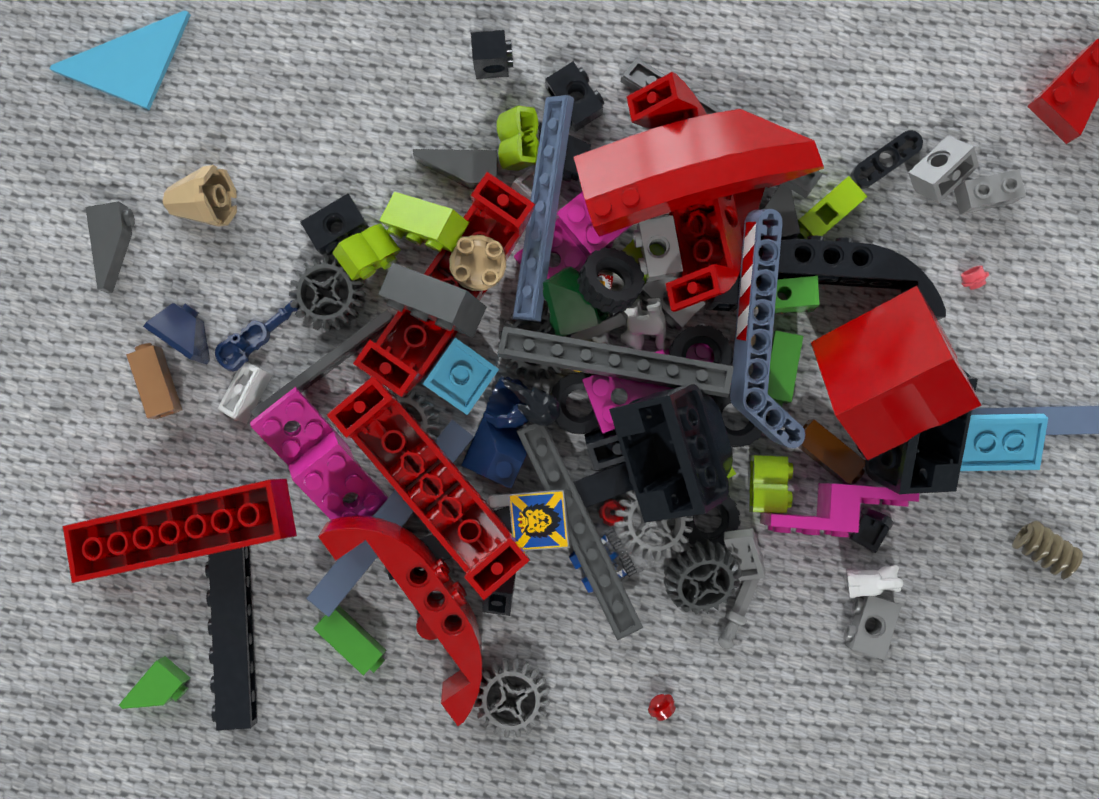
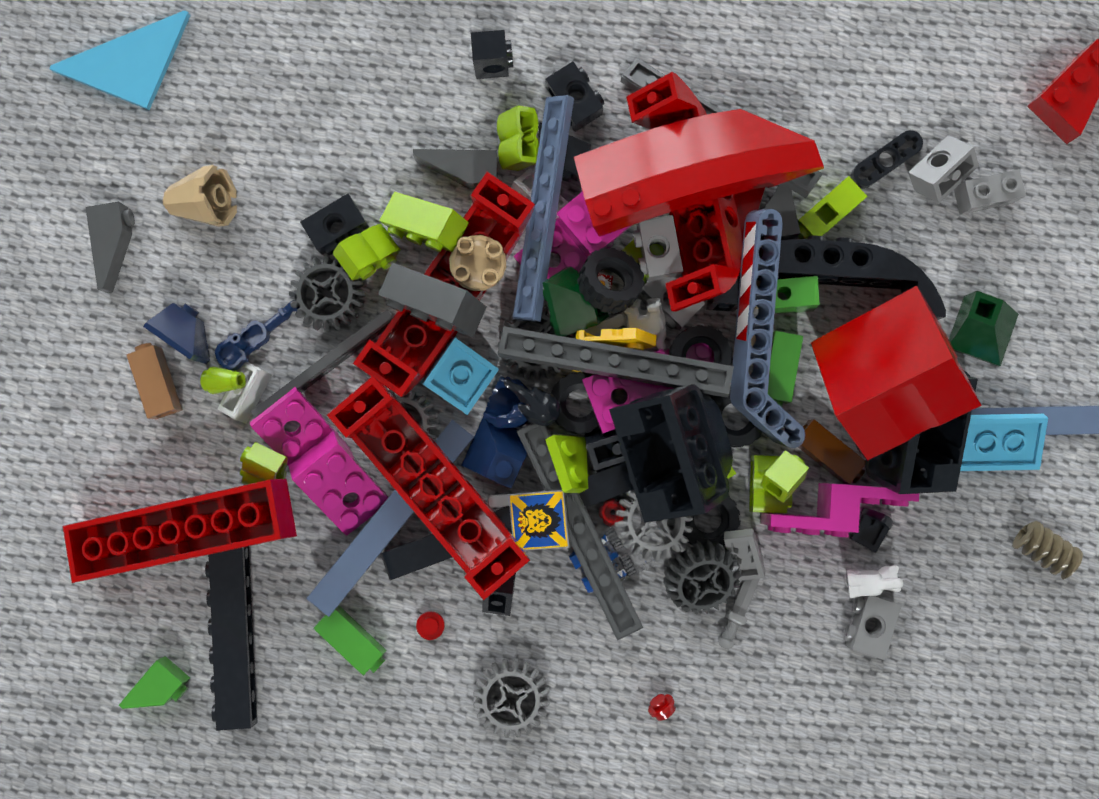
red slope [318,516,482,726] -> none
coral plate [961,266,989,290] -> none
none -> lime cone [200,367,246,394]
none -> lime brick [240,442,288,485]
none -> lime wing [545,435,588,493]
none -> yellow wing [576,328,656,351]
none -> lime brick [760,450,809,504]
none -> dark green slope [949,291,1019,367]

